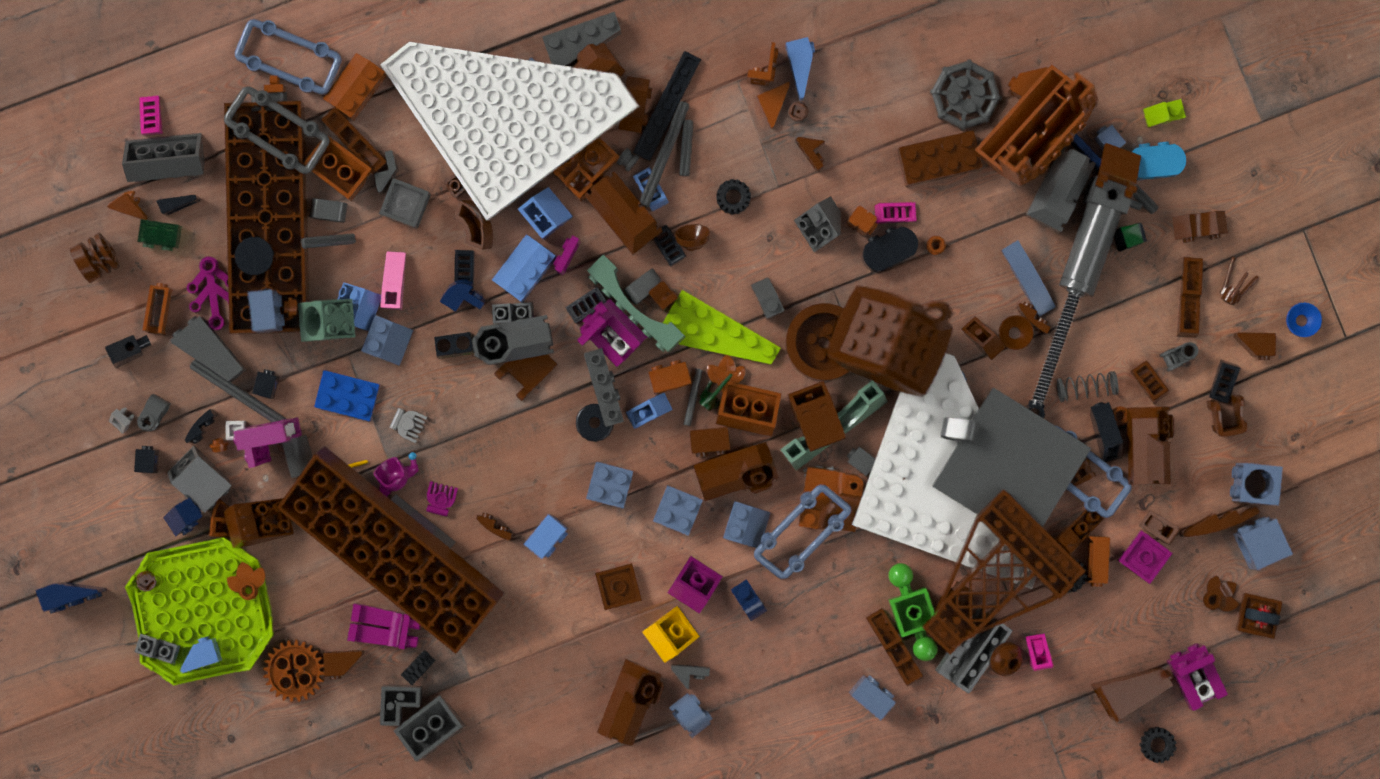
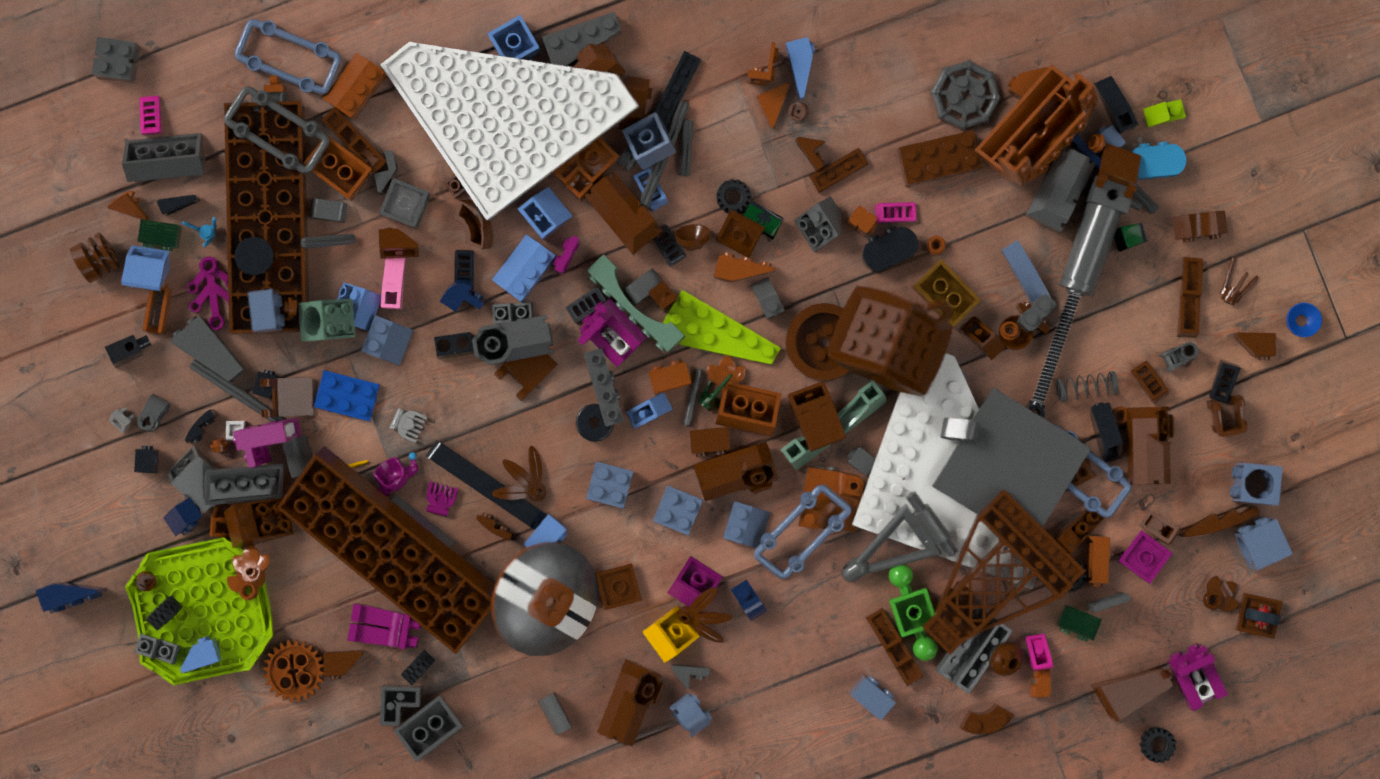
none -> dark grey piece [91,37,140,84]
none -> medium blue slope [121,245,170,291]
none -> black tyre [146,595,183,631]
none -> dark azure plant [182,217,217,247]
none -> dark grey slope [204,463,284,506]
none -> dark orange plate [232,544,270,583]
none -> reddish brown flag [260,377,313,418]
none -> reddish brown slope [379,228,419,259]
none -> black beam [426,440,546,530]
none -> medium blue brick [487,15,541,60]
none -> reddish brown plant [492,446,546,502]
none -> dish [492,542,598,656]
none -> dark grey brick [537,692,573,735]
none -> sand blue brick [622,112,677,170]
none -> reddish brown plant [677,587,733,642]
none -> dark orange slope [714,252,775,282]
none -> reddish brown tile [716,209,765,258]
none -> piece [743,201,784,240]
none -> reddish brown tile [809,148,868,193]
none -> dark grey piece [842,491,958,582]
none -> pearl gold brick [912,259,981,327]
none -> reddish brown brick [959,703,1014,734]
none -> dark orange plate [1000,321,1019,341]
none -> dark grey brick [1017,294,1056,332]
none -> dark orange rock [1029,668,1051,697]
none -> clear green brick [1056,604,1102,642]
none -> dark grey tile [1086,592,1131,612]
none -> dark orange plate [1088,134,1106,153]
none -> black slope [1094,76,1139,134]

